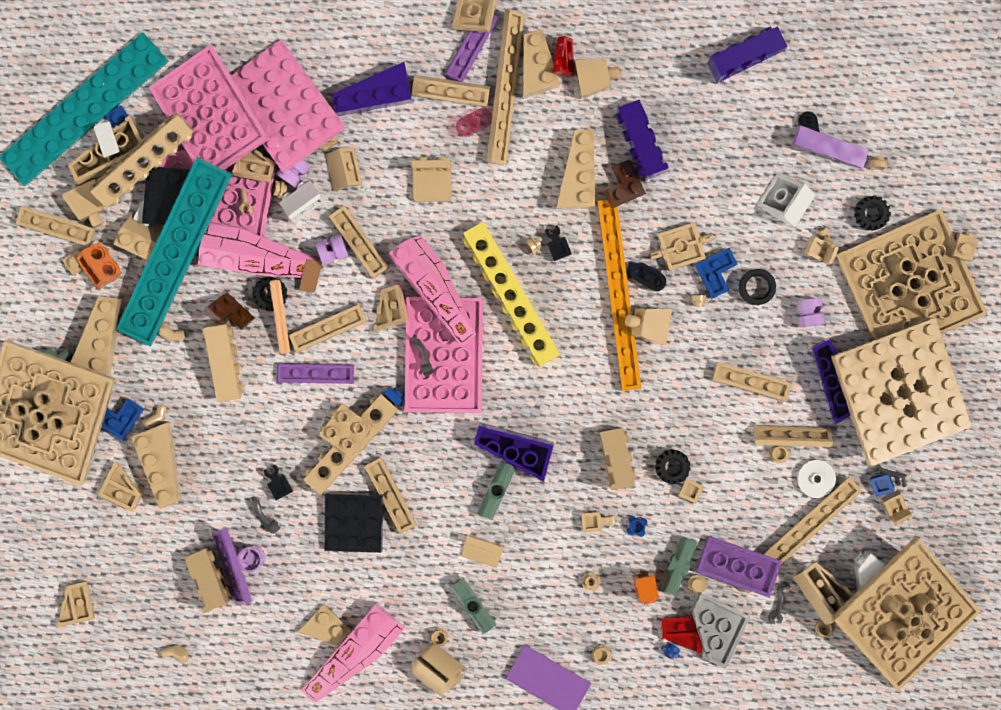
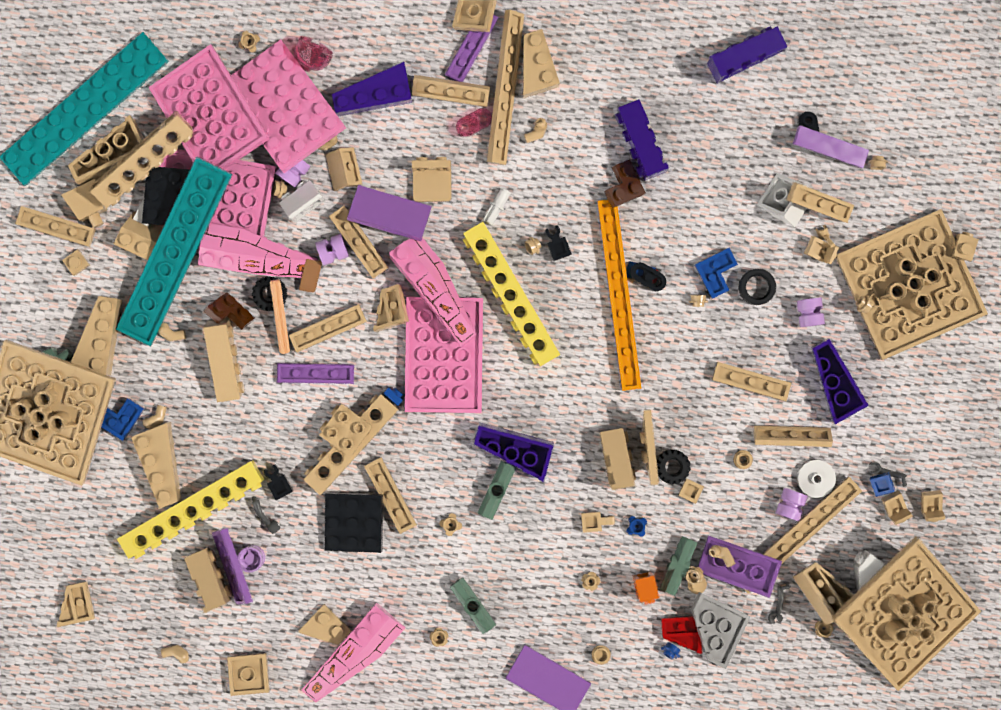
orange brick [76,241,122,290] -> none
white sticker [94,121,119,157] -> none
tan wing [98,462,142,512] -> none
blue plate [105,105,128,128] -> none
tan wing [233,150,275,183] -> none
tan hand [239,188,254,217] -> none
dark grey piece [412,335,433,376] -> none
tan cylinder [412,644,467,699] -> none
tan panel [461,534,504,567] -> none
red wing [553,36,575,78] -> none
tan wedge [556,130,595,210] -> none
tan torso [574,59,620,99] -> none
tan torso [625,308,672,345] -> none
tan plate [649,222,714,271] -> none
tan plate [769,445,789,463] -> none
tan plate [831,318,972,466] -> none
black tyre [854,195,891,231] -> none
none -> light yellow brick [117,461,264,559]
none -> tan plate [227,653,270,696]
none -> tan plate [238,31,260,53]
none -> clear pink cylinder [294,36,334,72]
none -> medium lavender tile [347,185,432,241]
none -> tan plate [439,513,462,536]
none -> white axle [483,188,511,225]
none -> tan arm [524,118,547,143]
none -> tan wing [639,410,659,485]
none -> tan plate [686,566,704,585]
none -> tan arm [709,545,736,568]
none -> tan plate [733,450,753,469]
none -> lavender wheel [775,488,808,521]
none -> tan plate [786,182,854,223]
none -> tan plate [856,295,874,313]
none -> tan bracket [921,490,945,522]

